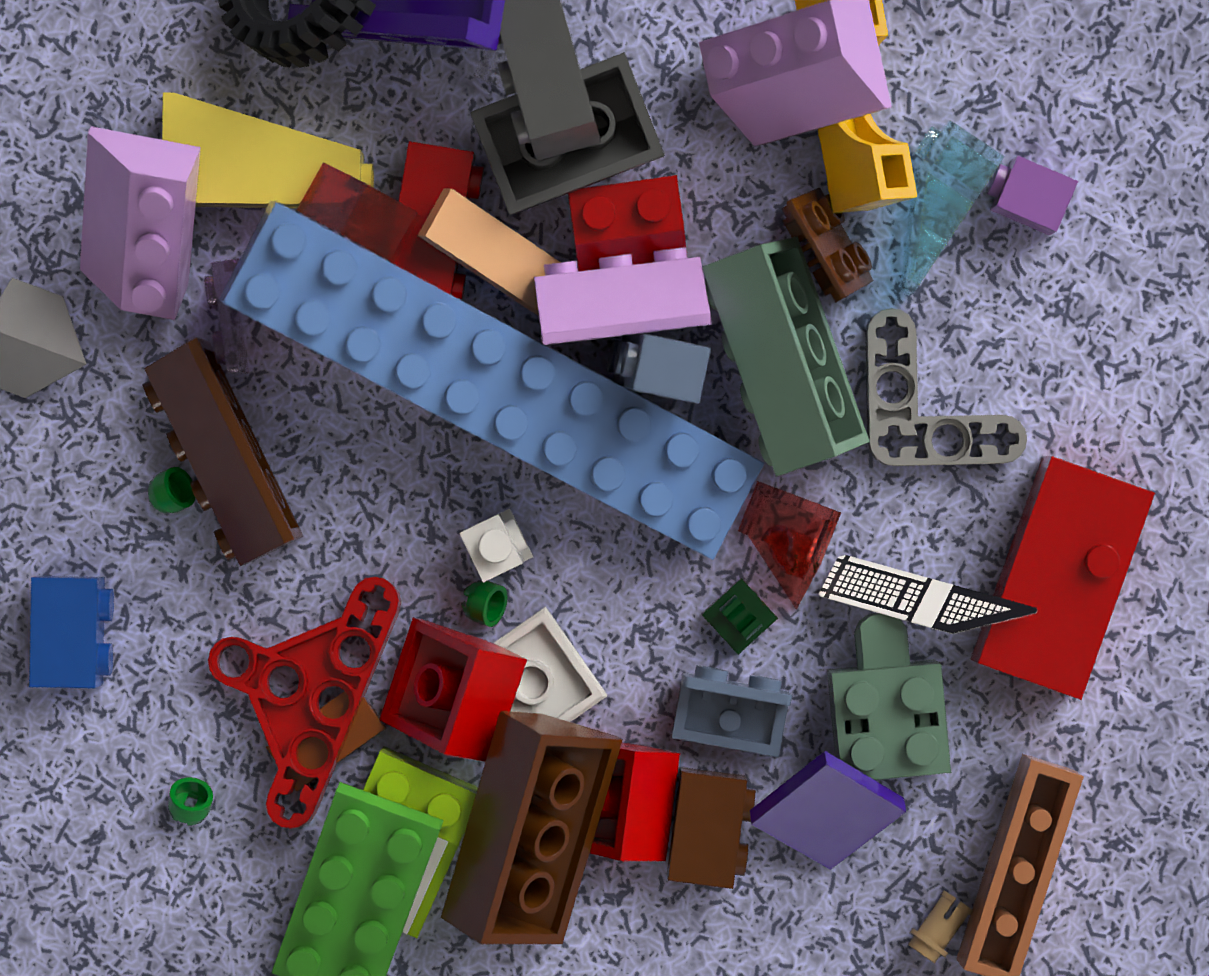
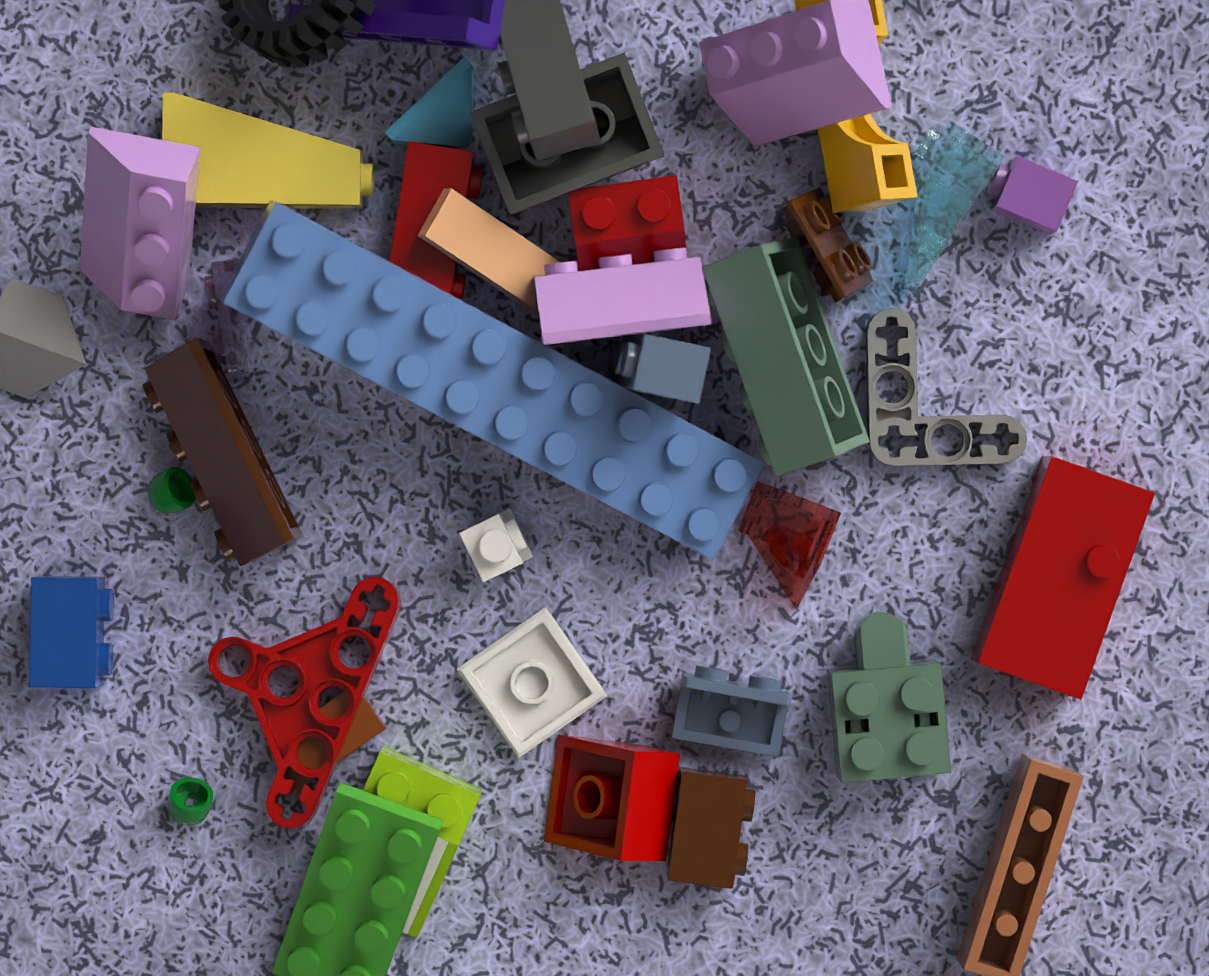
clear red slope [297,162,420,264] -> none
red slope [379,617,527,762] -> none
reddish brown slope [440,711,623,944] -> none
green hinge [461,580,508,627] -> none
dark green tile [701,578,778,655] -> none
dark purple tile [750,751,906,870] -> none
sticker [819,555,1037,634] -> none
tan pin [908,890,973,963] -> none
none -> medium azure slope [385,57,474,147]

